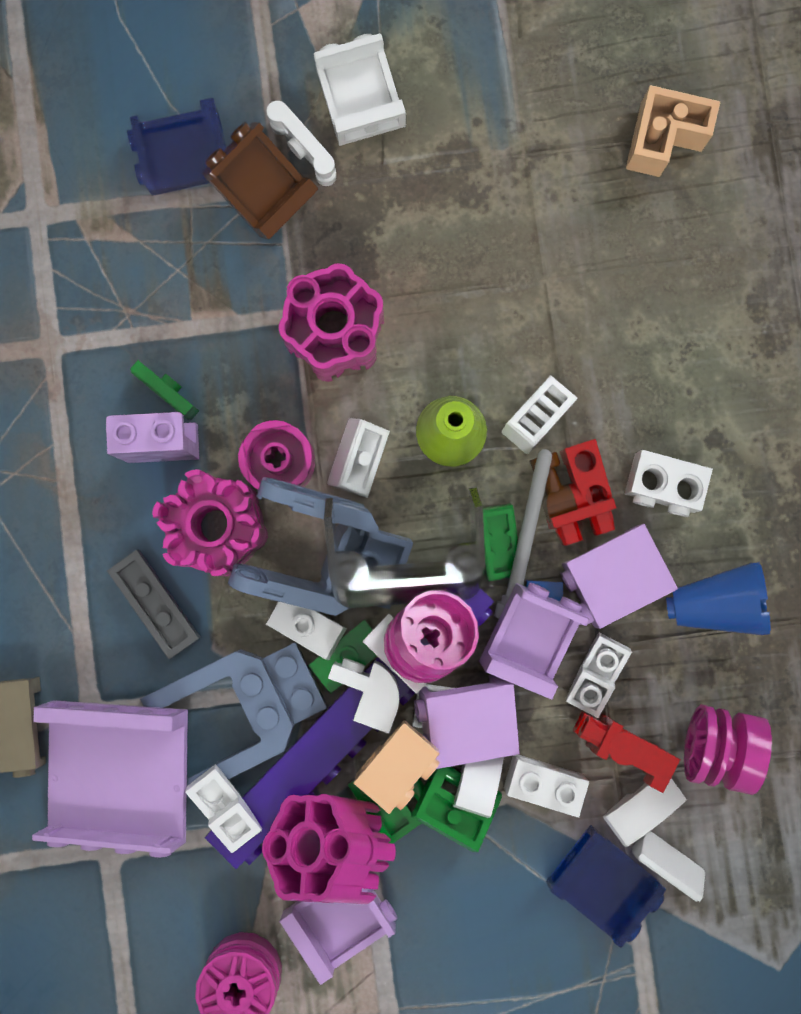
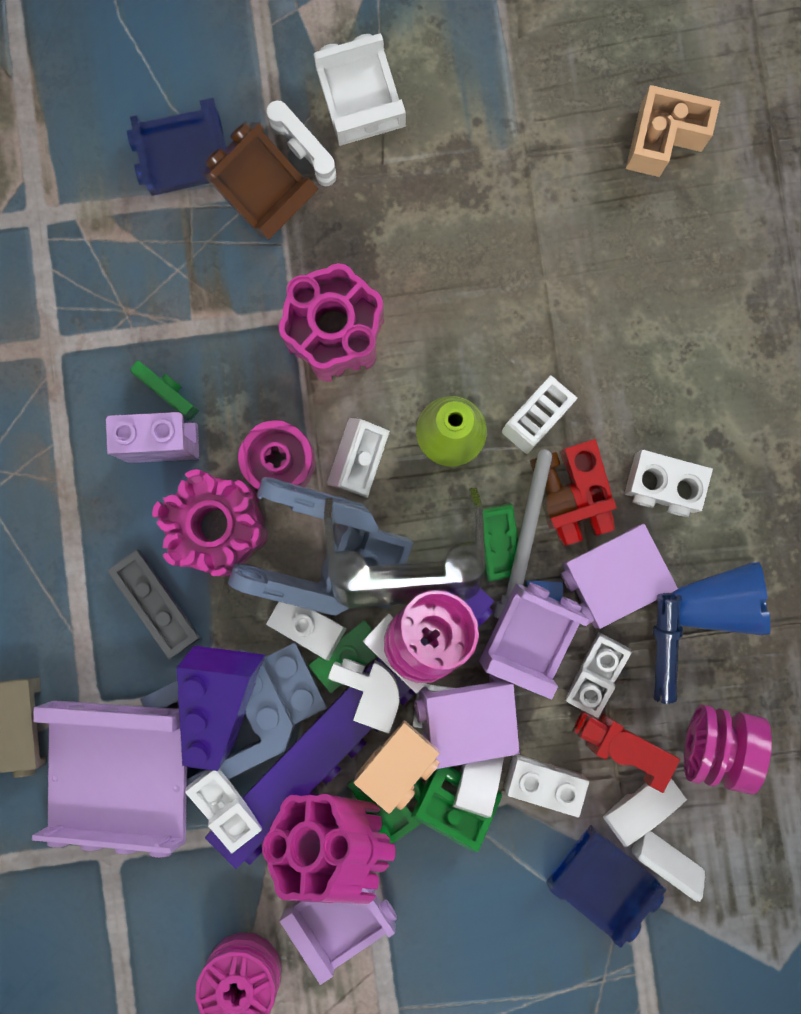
none -> dark purple wedge [177,645,266,771]
none -> dark blue pin [653,593,683,704]

